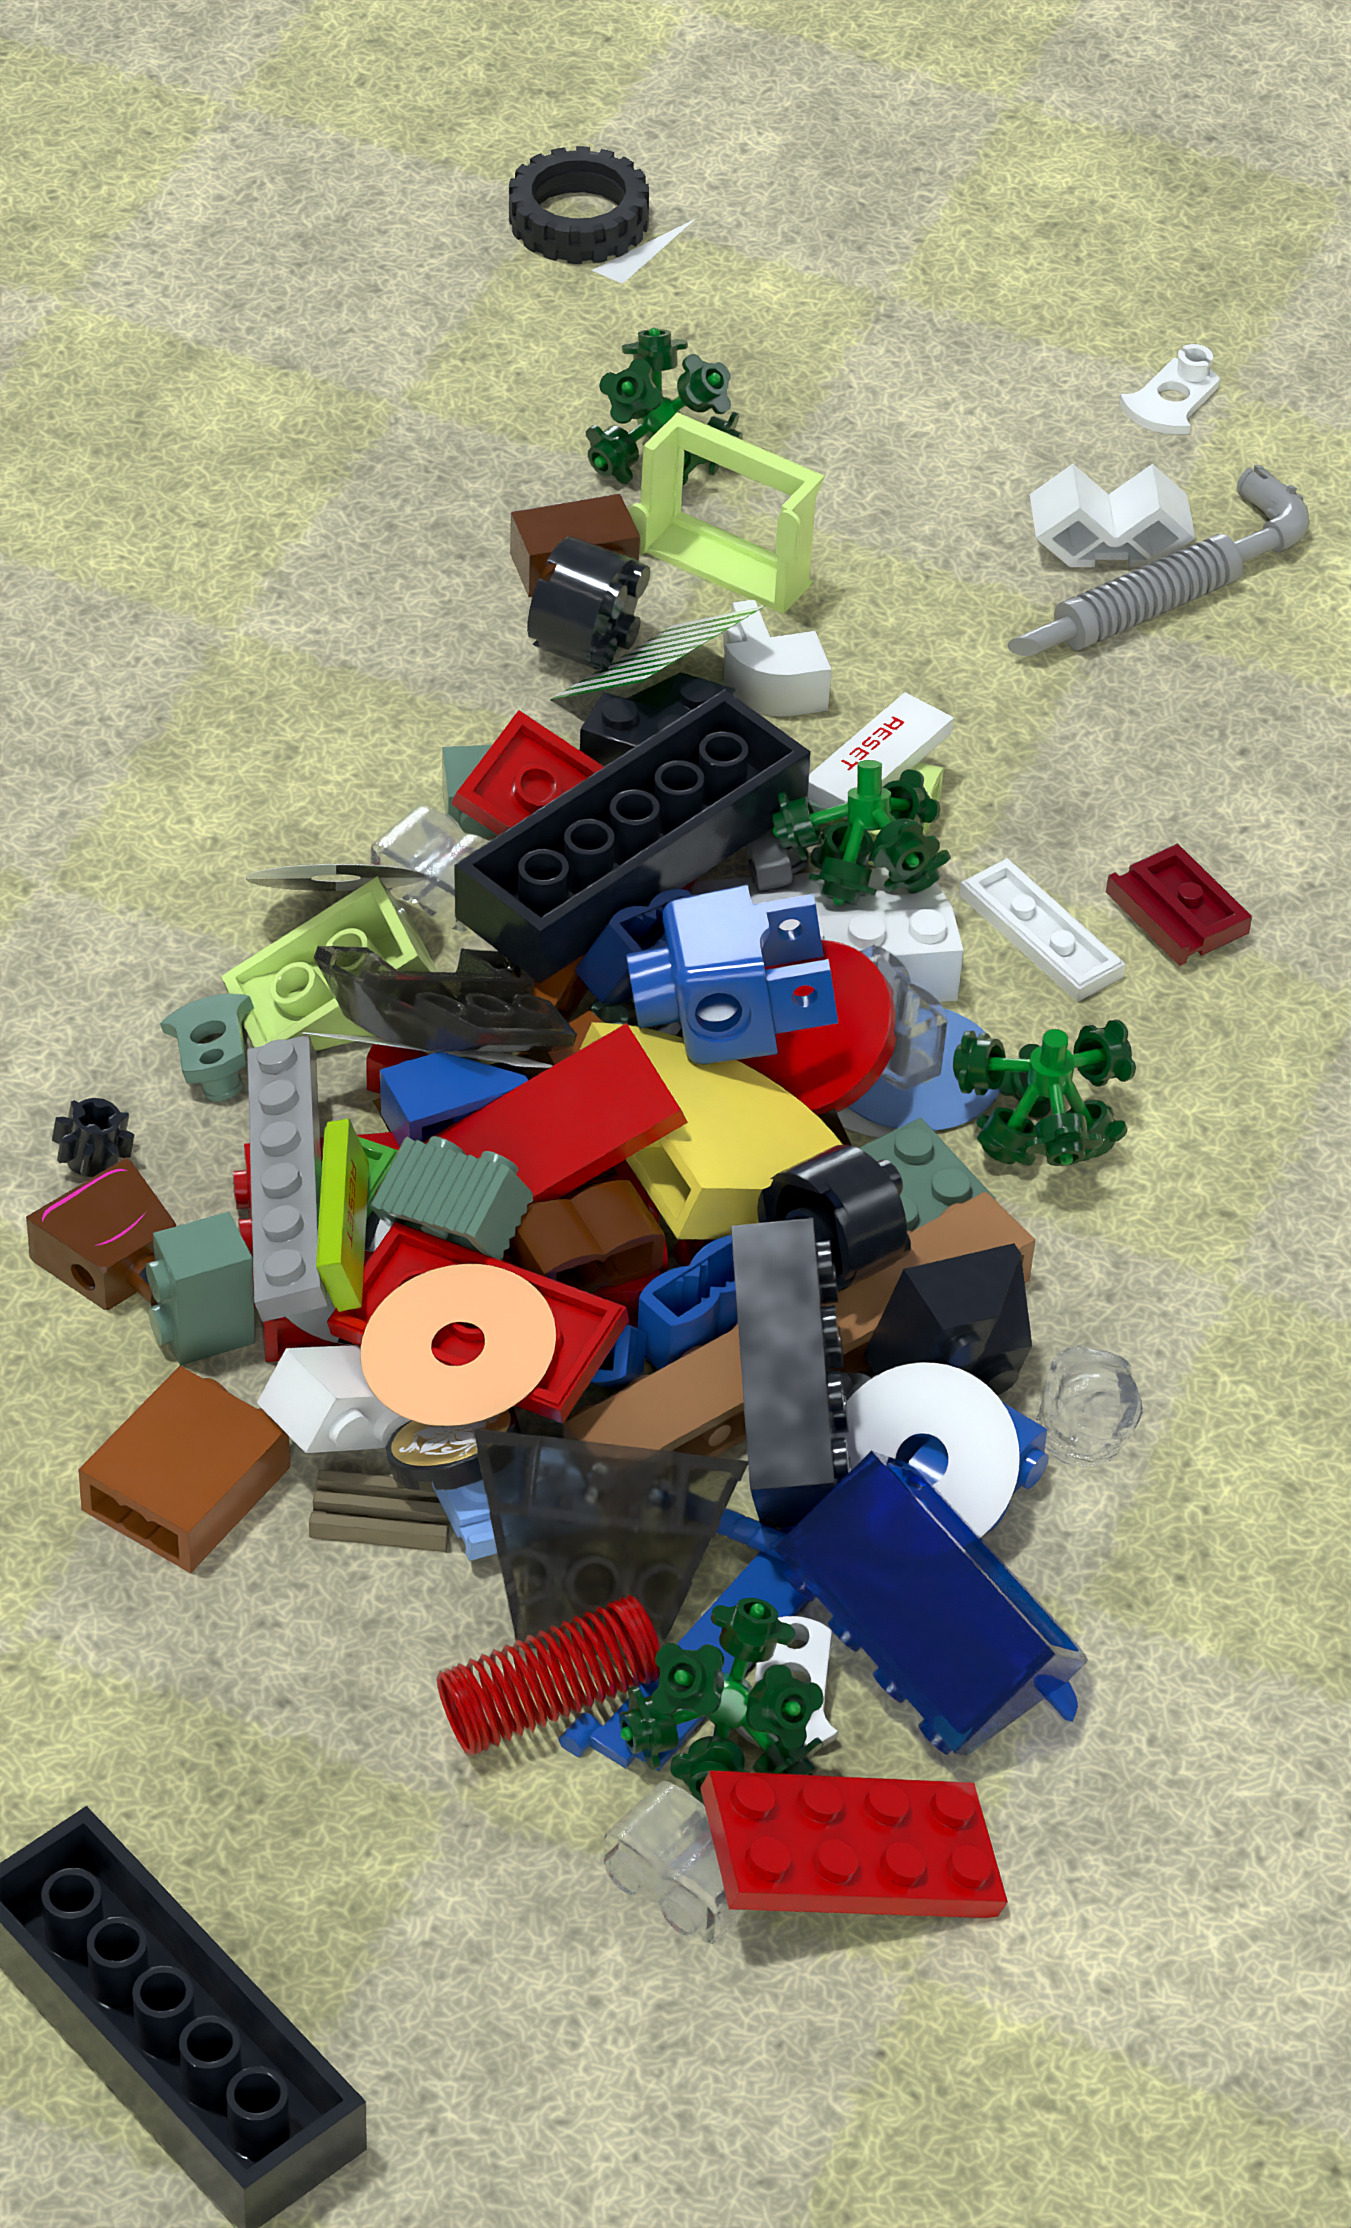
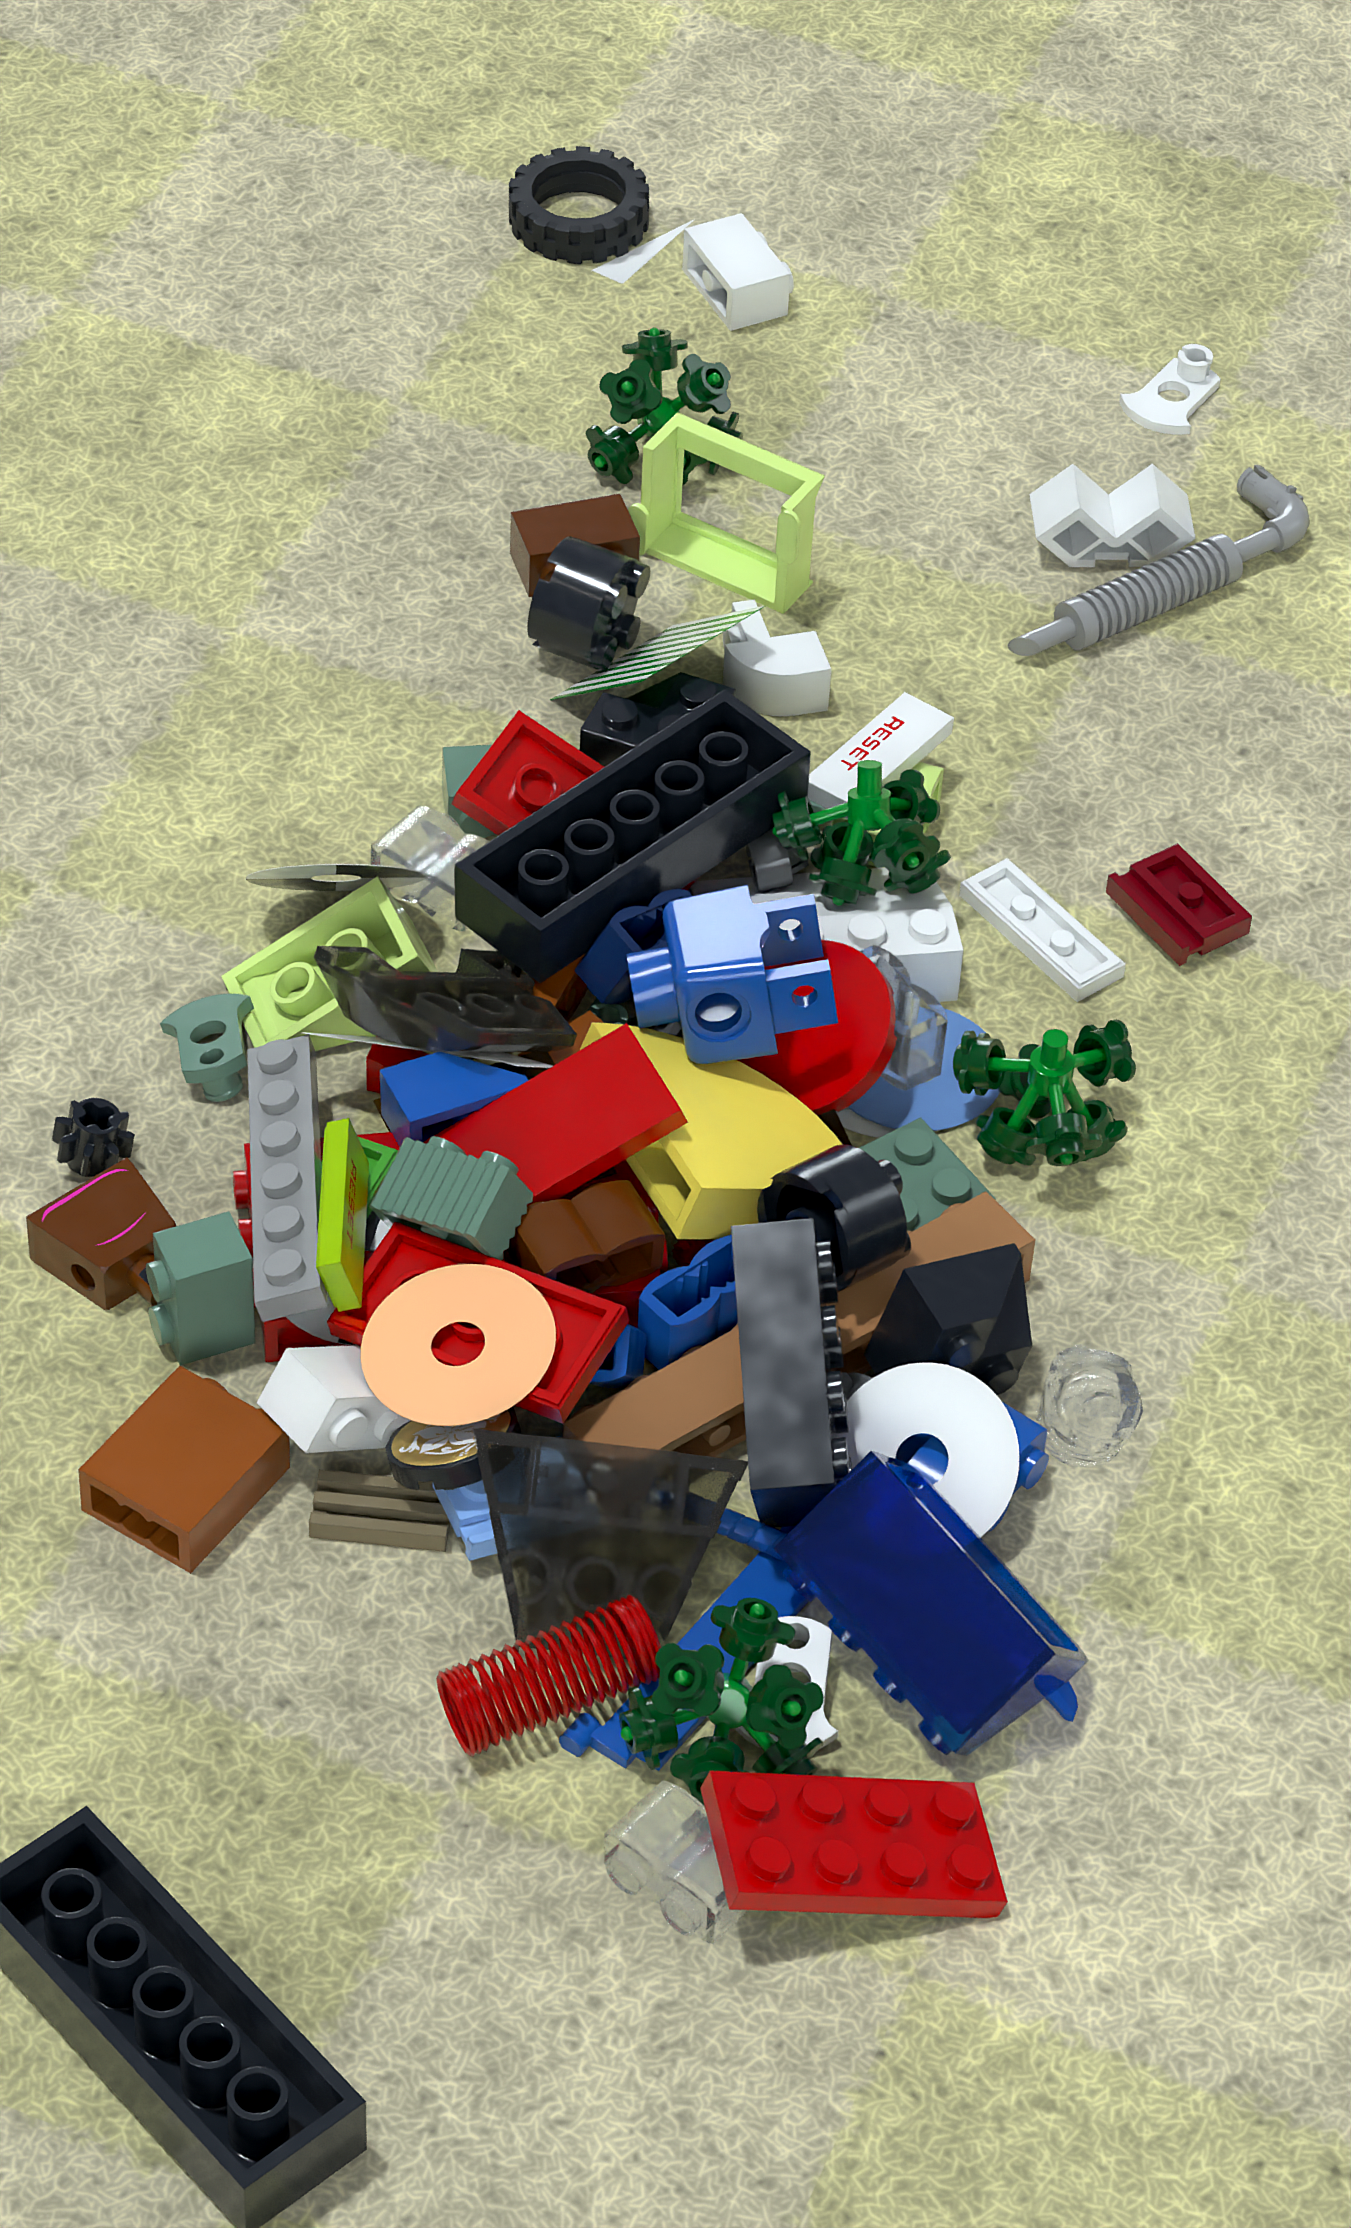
none -> white brick [682,213,794,331]

